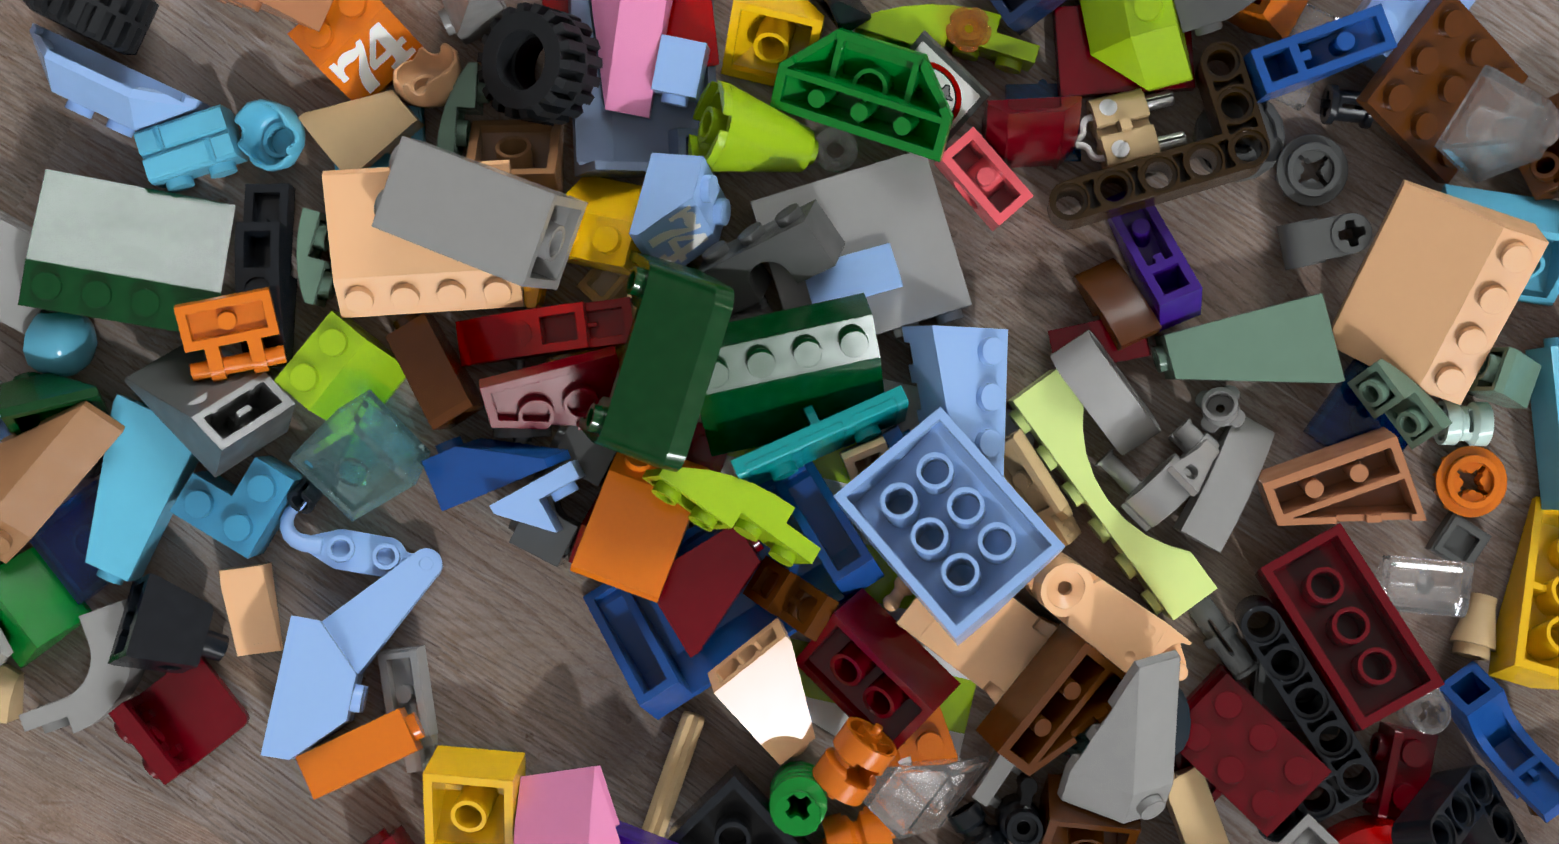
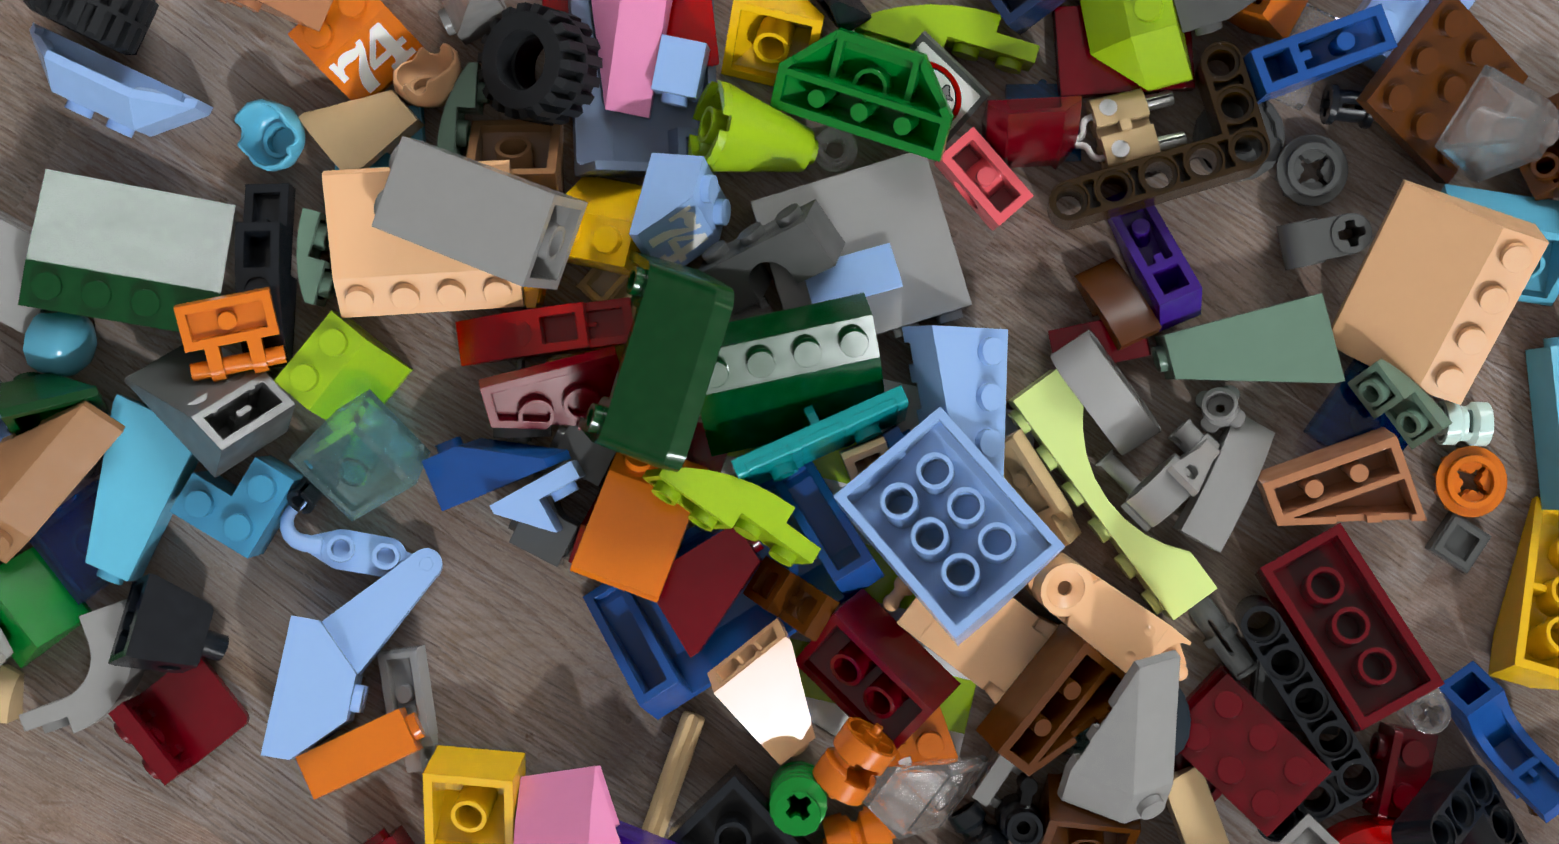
medium azure brick [134,104,249,192] -> none
light nougat slope [219,562,283,656] -> none
reddish brown slope [385,313,485,430] -> none
clear orange plate [946,7,992,52] -> none
clear slope [1375,555,1474,618] -> none
tan cone [1449,592,1498,662] -> none
sand green slope [1467,347,1542,409] -> none

